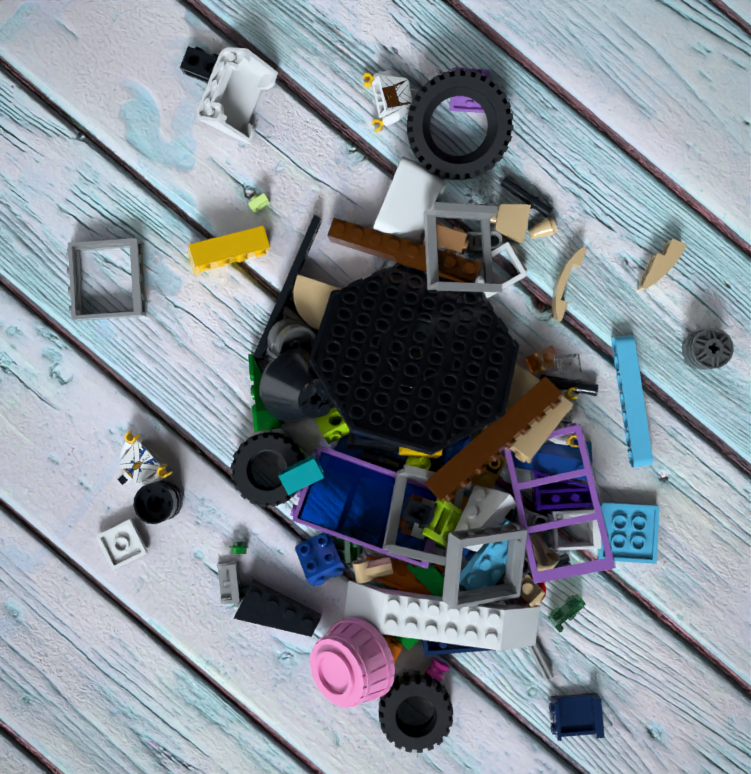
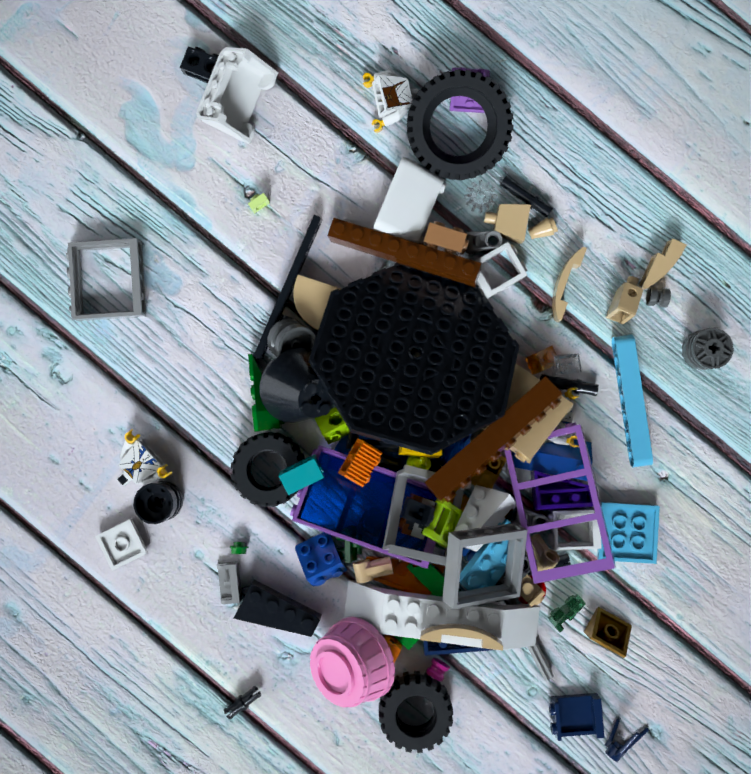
yellow wedge [187,225,270,275] -> none
light grey piece [424,202,503,292] -> none
none -> black pin [224,686,261,720]
none -> orange brick [338,438,382,487]
none -> tan slope [420,624,503,651]
none -> pearl gold slope [584,607,632,658]
none -> dark blue plant [605,718,649,762]
none -> tan torso [606,276,643,324]
none -> dark grey wheel [646,286,671,308]

